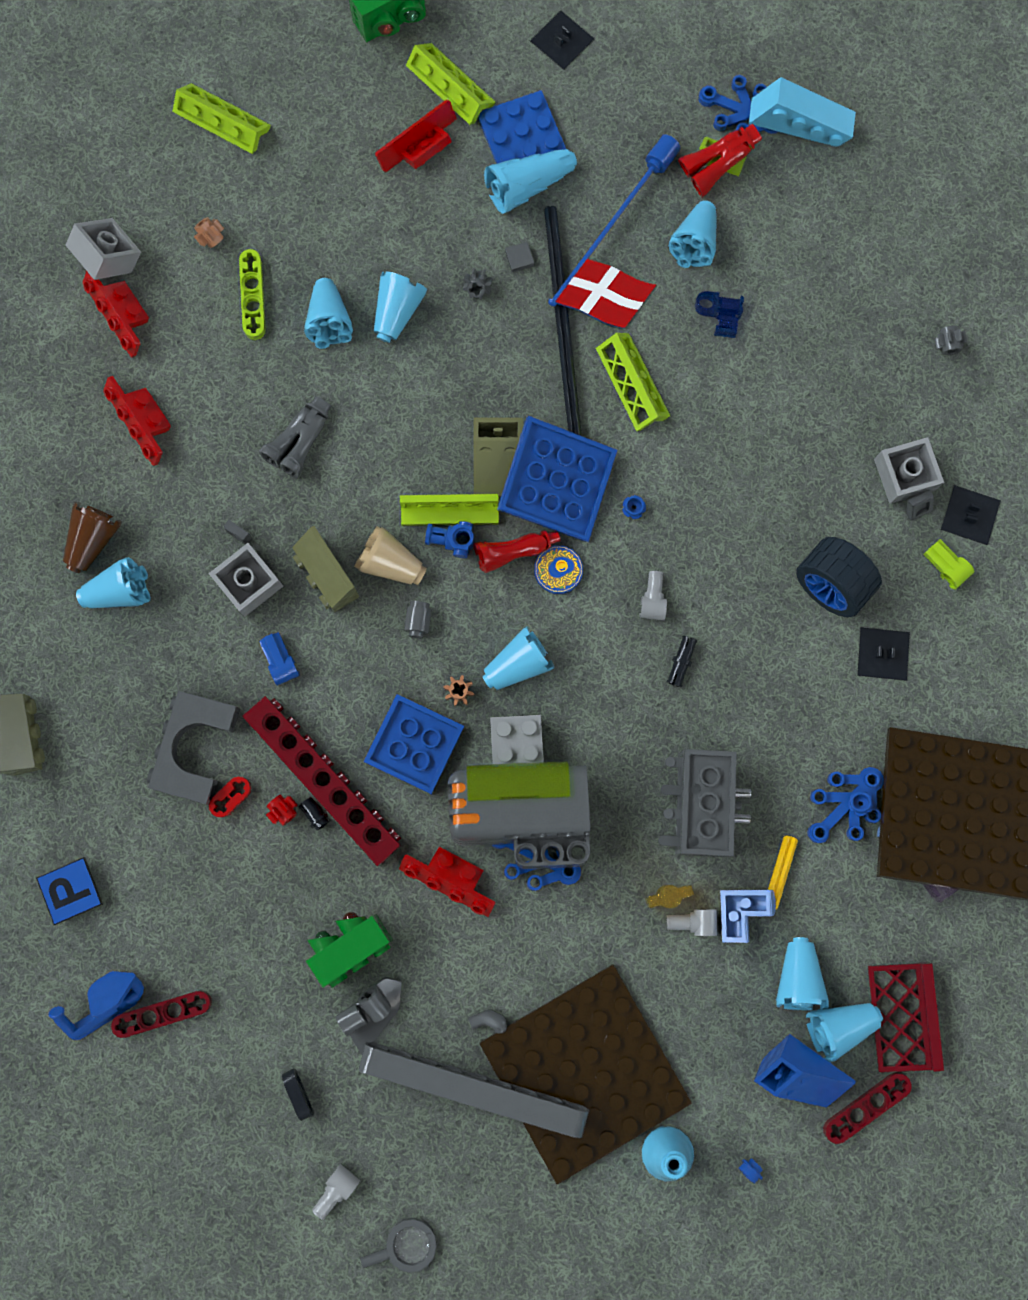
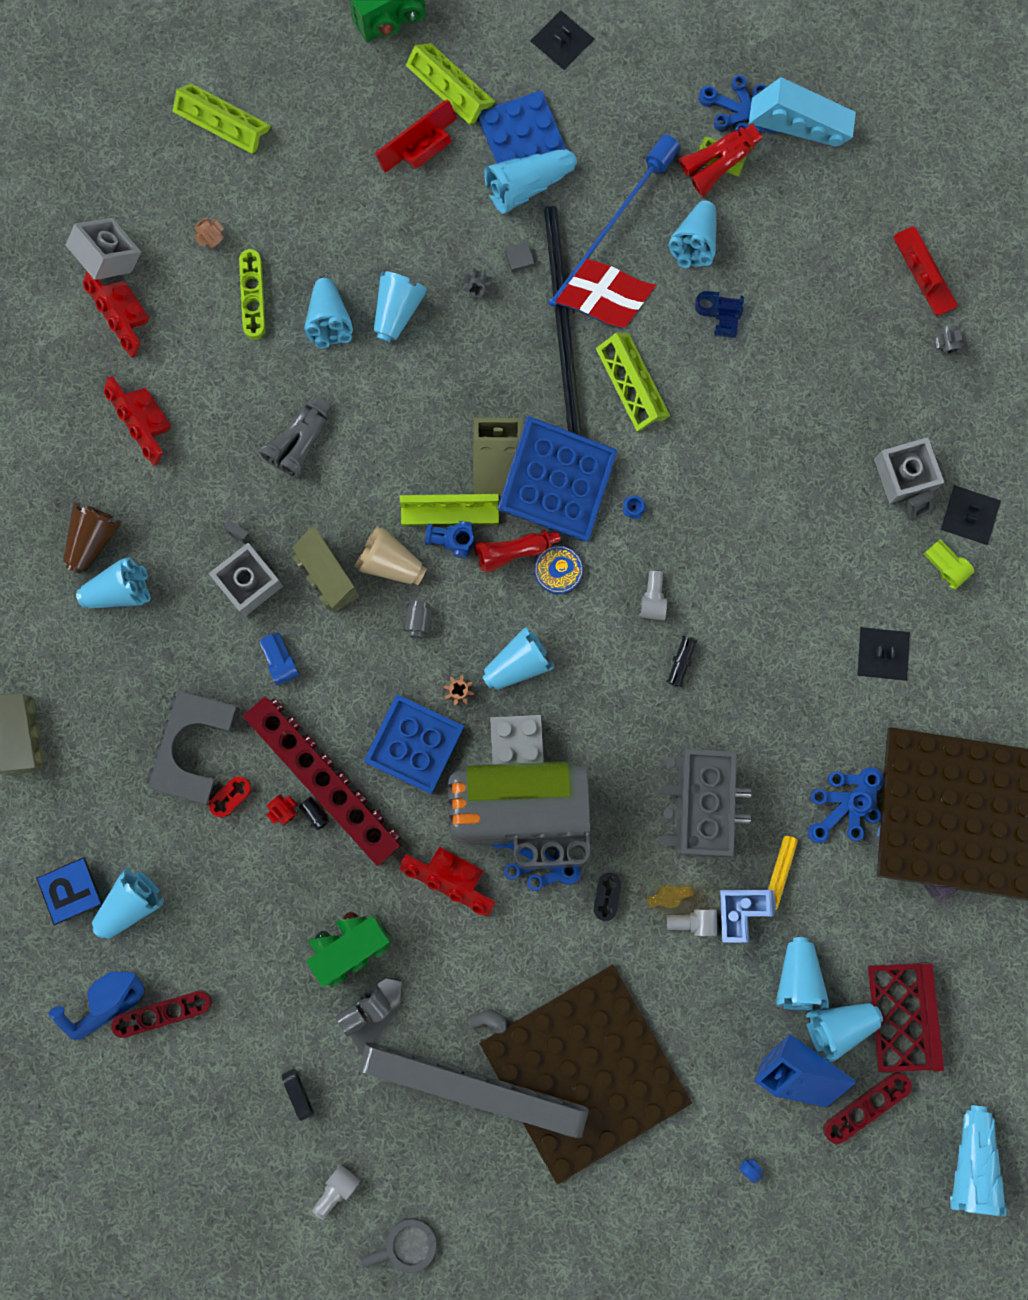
medium azure cone [642,1126,694,1182] -> none
black wheel [796,537,882,618] -> none
none -> medium azure cone [92,868,164,939]
none -> black beam [593,873,621,921]
none -> red bracket [893,226,958,317]
none -> medium azure cone [950,1105,1007,1216]

